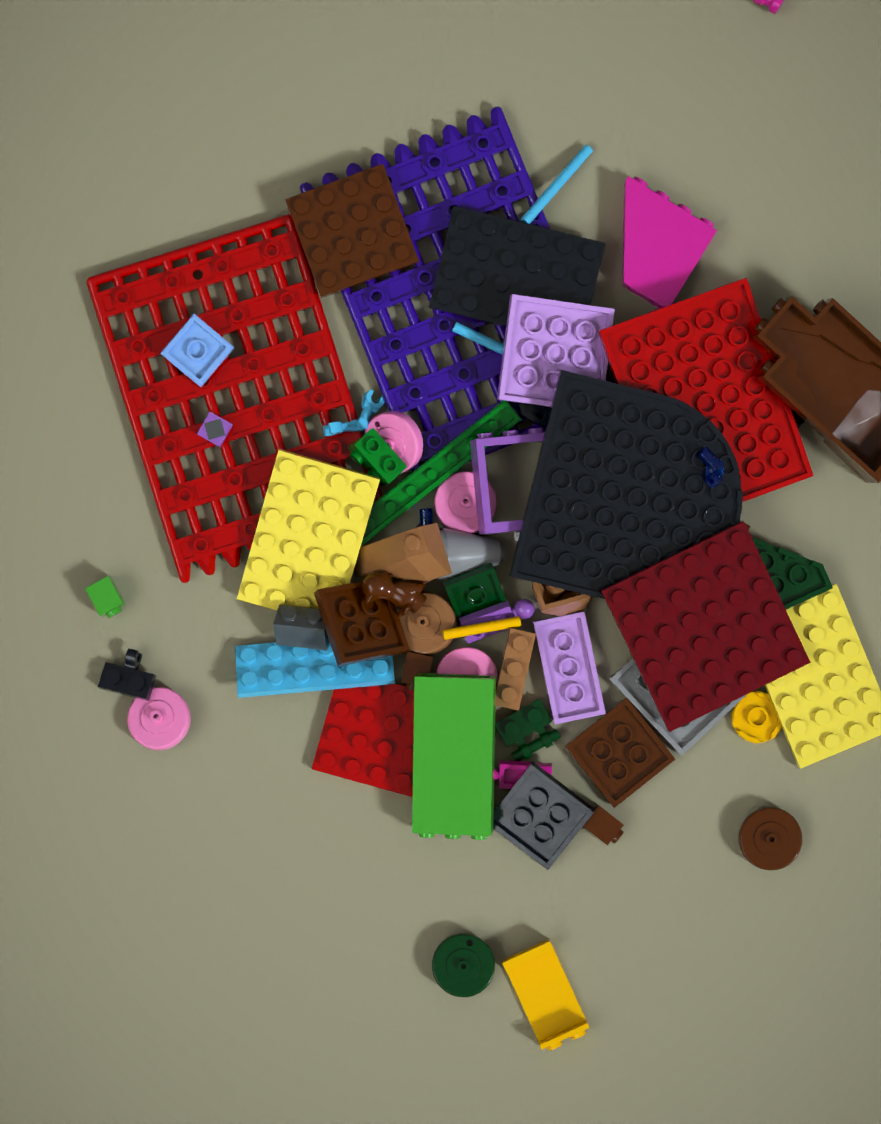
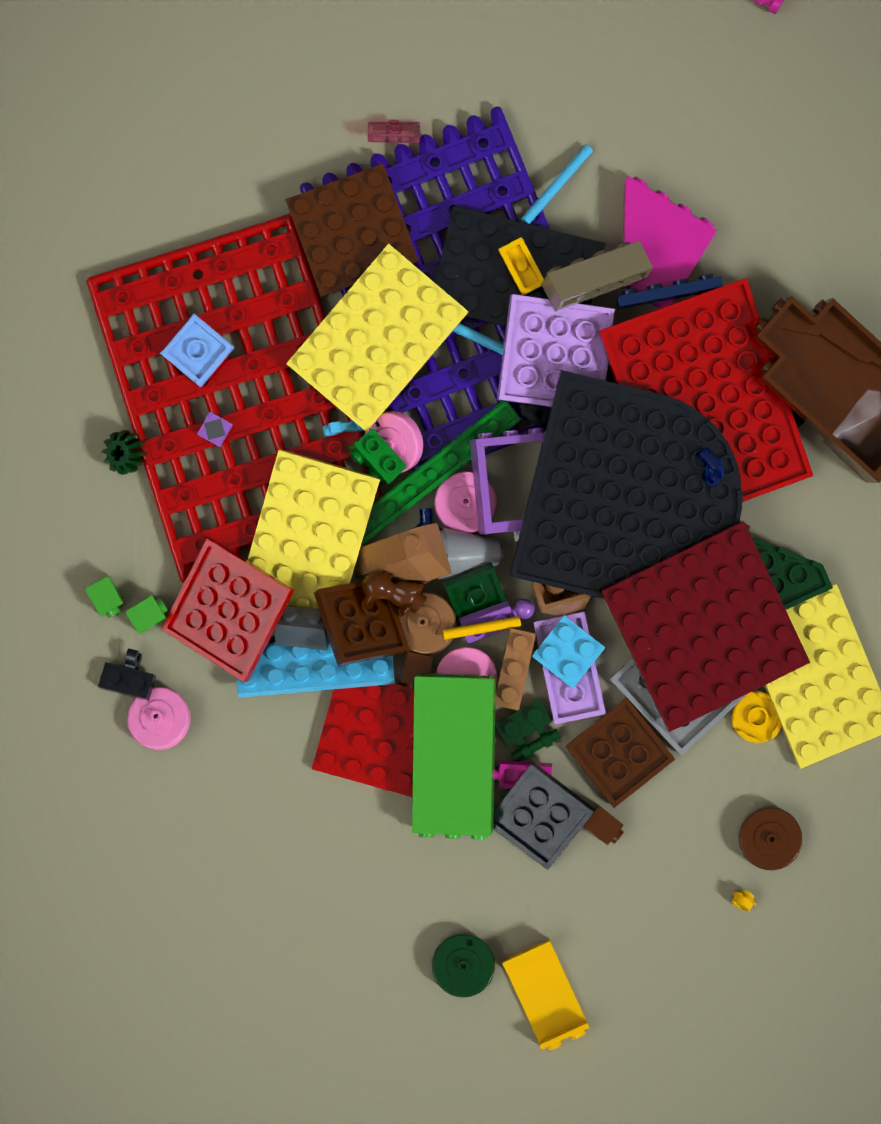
none -> dark green gear [101,430,147,475]
none -> bright green brick [125,595,169,634]
none -> plate [161,538,295,682]
none -> light yellow plate [286,244,469,432]
none -> clear pink plate [368,120,420,143]
none -> yellow plate [498,237,544,296]
none -> medium azure plate [532,615,605,689]
none -> dark tan brick [541,241,653,311]
none -> dark blue plate [616,274,723,310]
none -> yellow plate [731,889,756,912]

